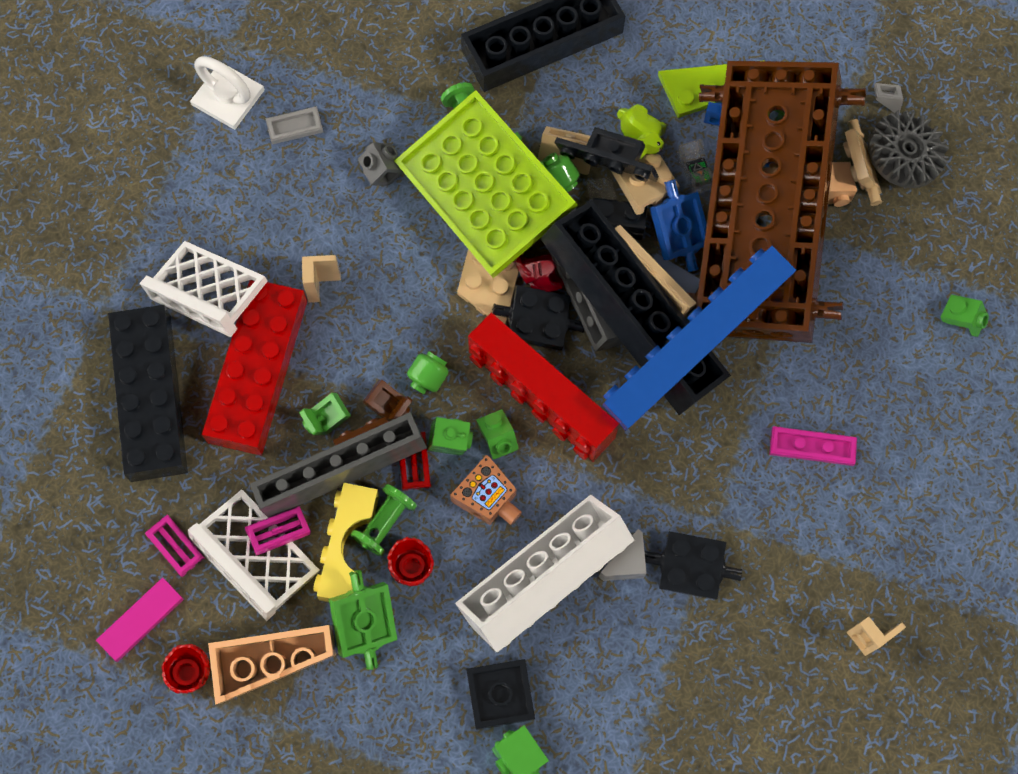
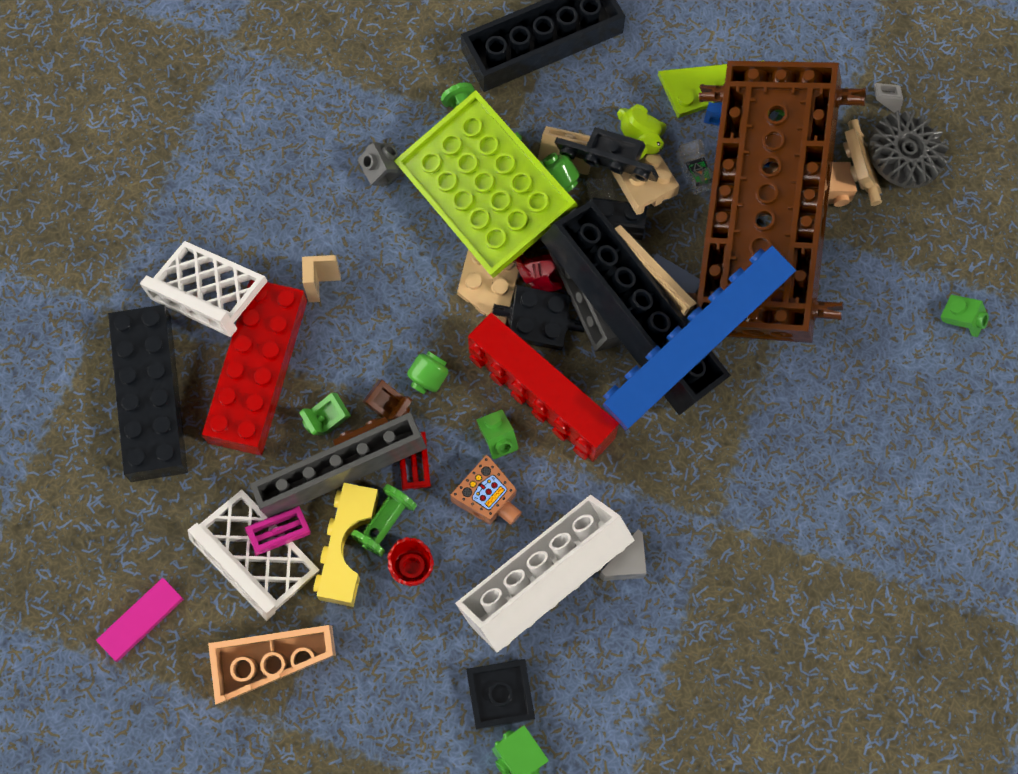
dark pink tile [145,514,204,577] -> none
red hair [162,644,210,694] -> none
white tile [190,56,265,130] -> none
light grey tile [265,106,323,145] -> none
bright green plate [329,570,397,670] -> none
bright green head [427,417,473,456] -> none
black plate [644,531,742,600] -> none
blue plate [650,179,707,272] -> none
dark pink tile [769,426,857,466] -> none
tan panel [847,617,906,656] -> none

